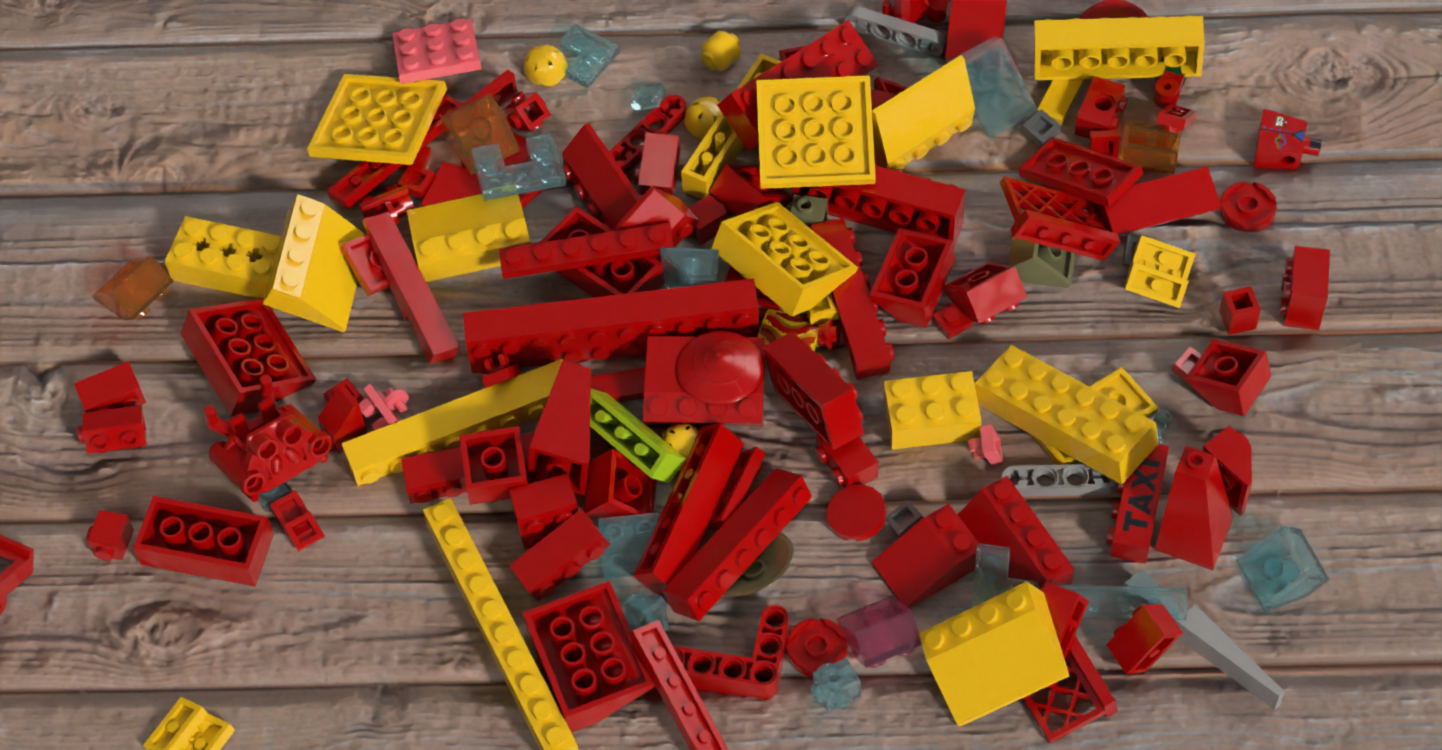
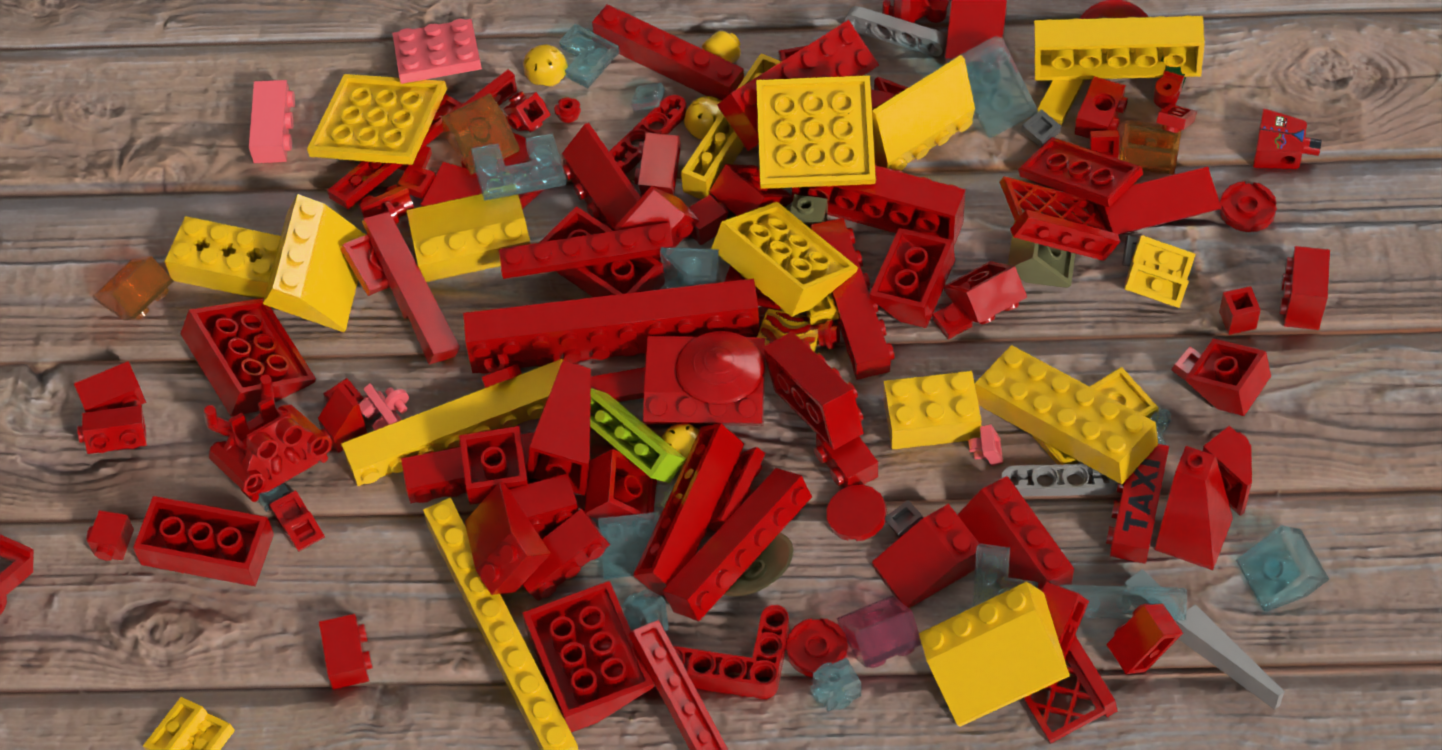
none -> coral brick [249,80,295,163]
none -> red brick [319,614,373,690]
none -> red slope [465,482,551,595]
none -> red plate [554,97,581,123]
none -> red brick [592,4,744,101]

